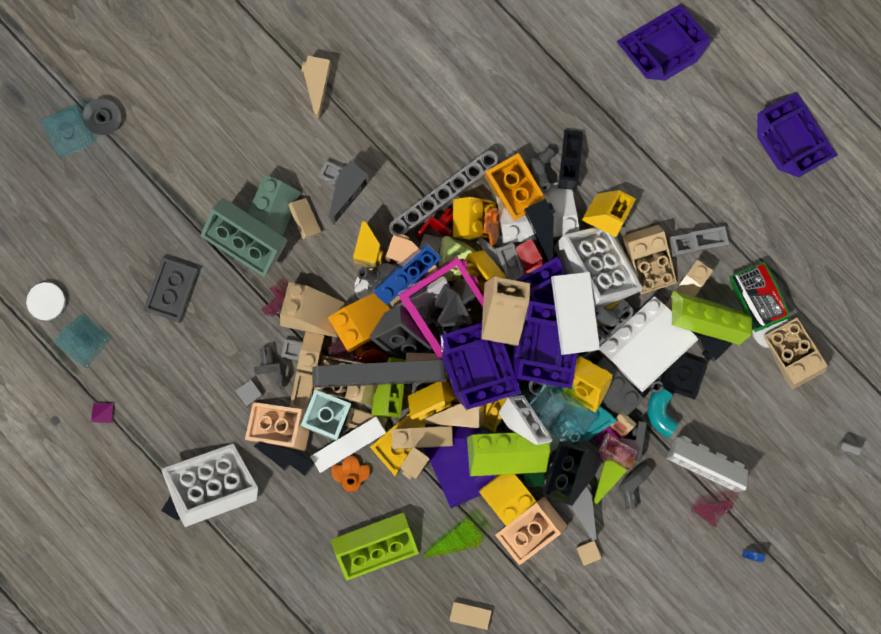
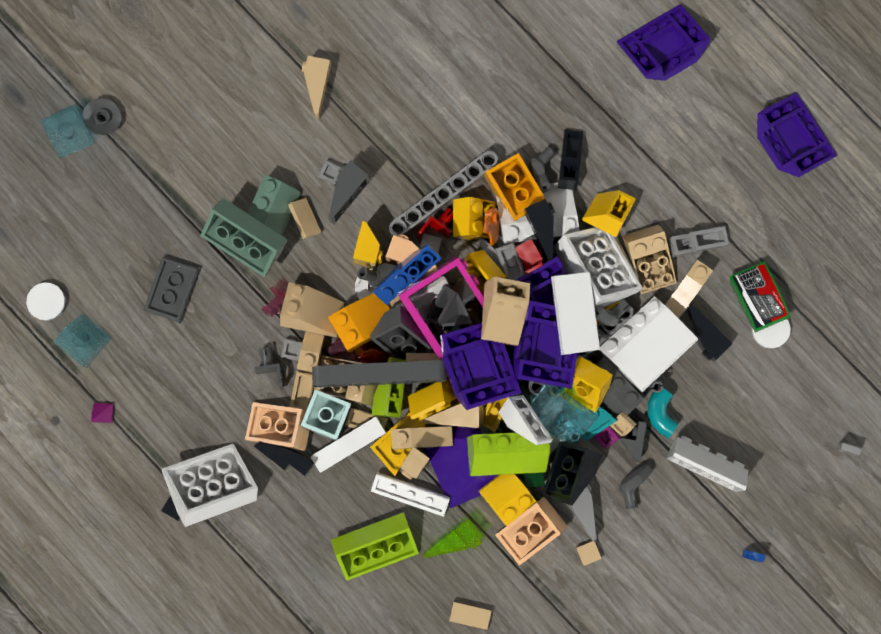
light grey tile [235,380,263,406] -> none
orange plate [331,454,370,492] -> none
yellowish green hat [439,236,477,281] -> none
lime slope [593,445,636,504] -> none
clear pink slope [599,433,638,470] -> none
black tile [661,355,707,400] -> none
lime slope [672,291,752,345] -> none
clear pink slope [691,501,733,527] -> none
tan slope [764,318,828,390] -> none
none -> white tile [371,472,450,517]

